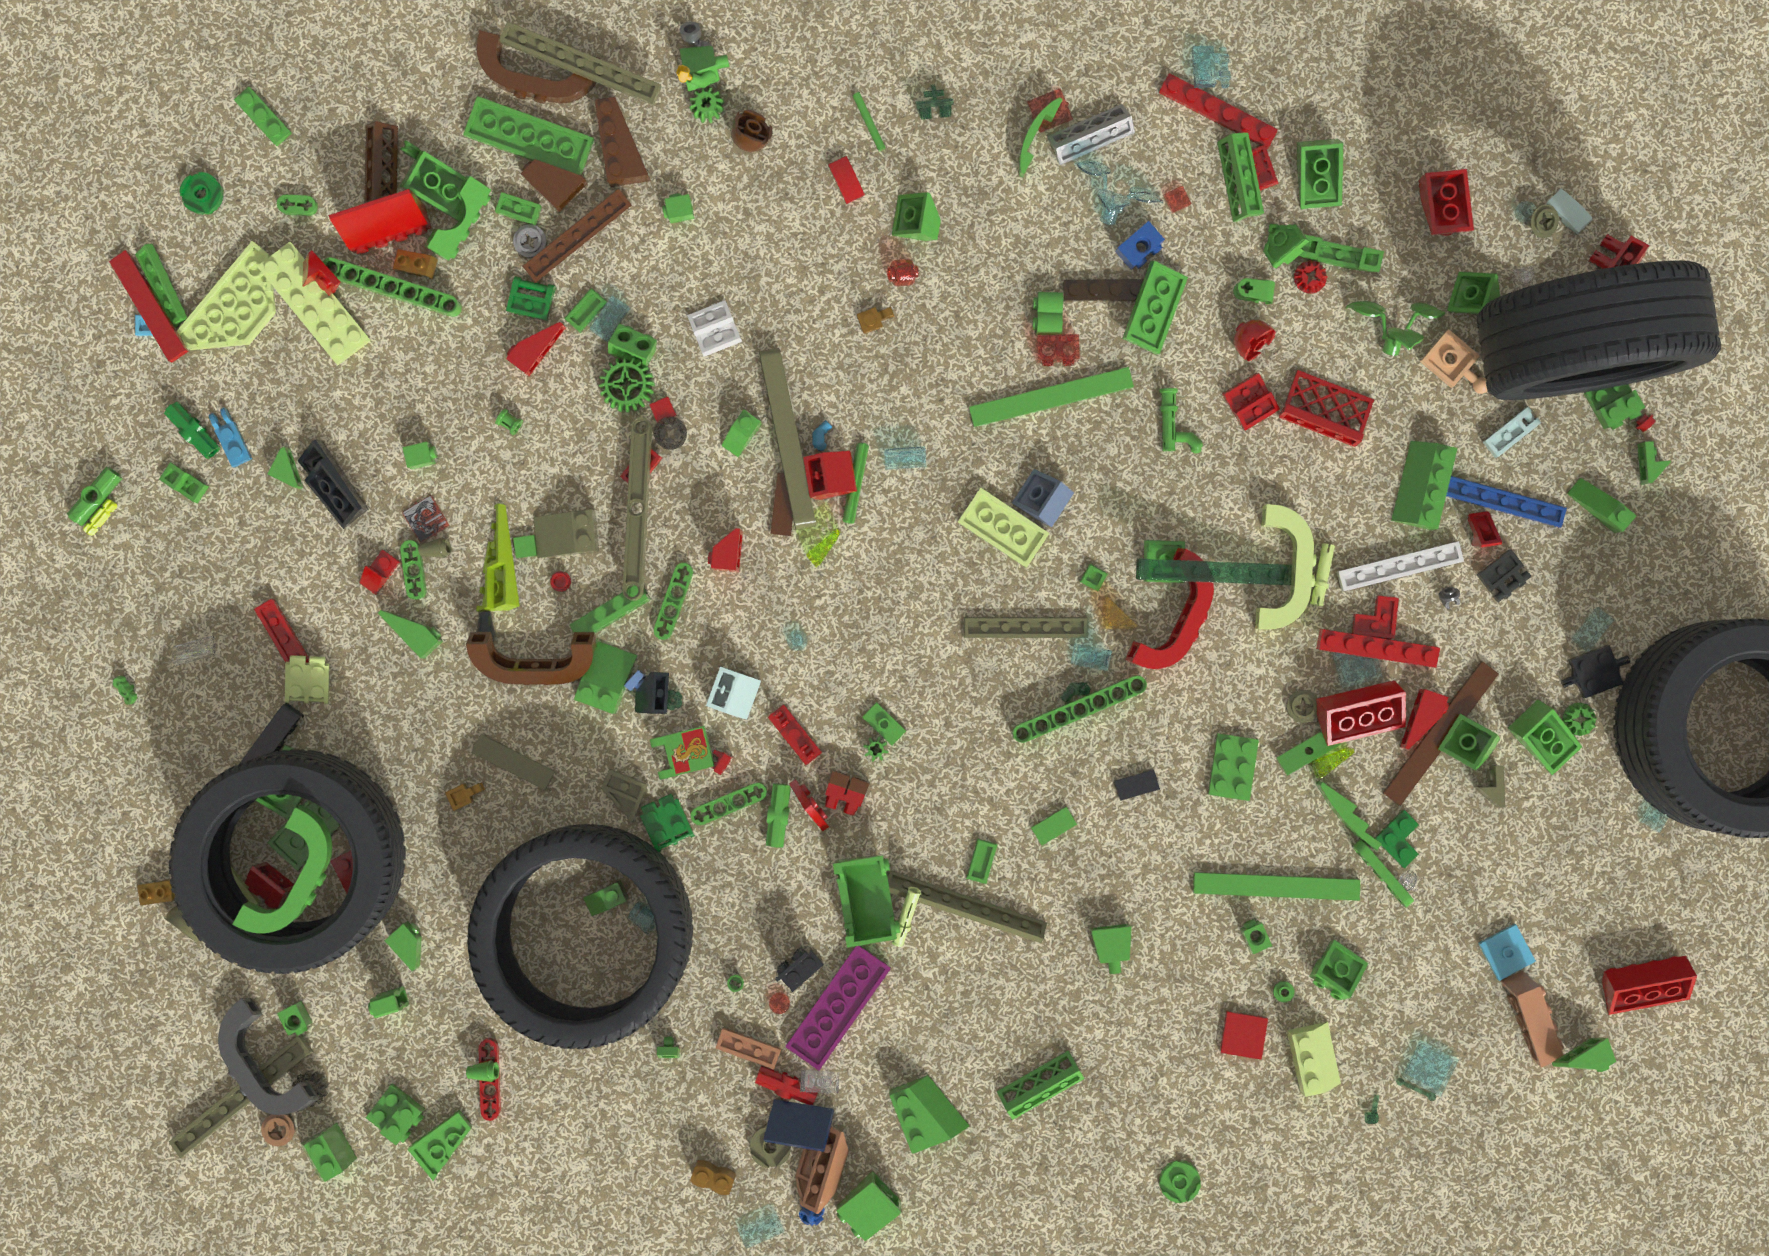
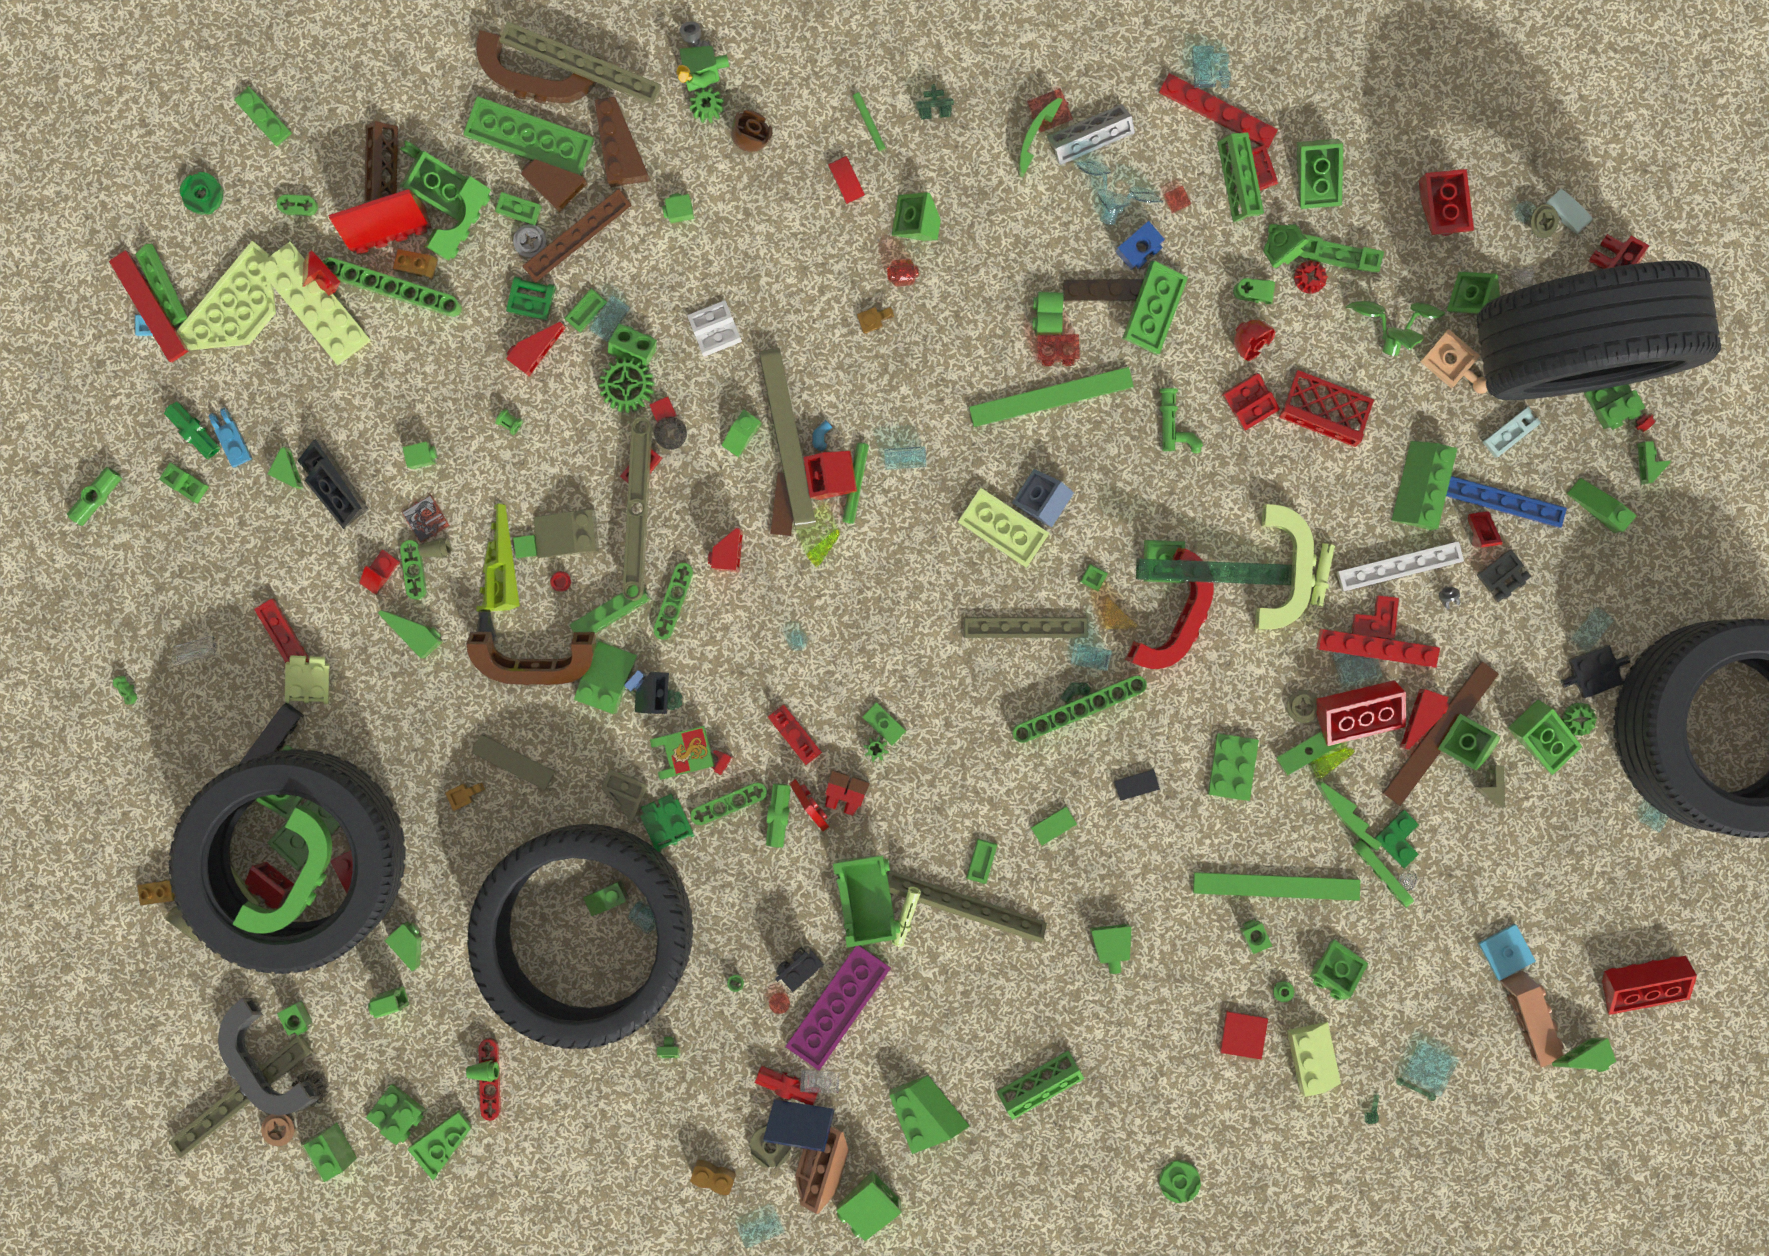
neon yellow axle [83,499,117,536] -> none
light aqua slope [706,667,761,720] -> none
nougat plate [715,1027,781,1070] -> none
blue gear [799,1205,825,1226] -> none

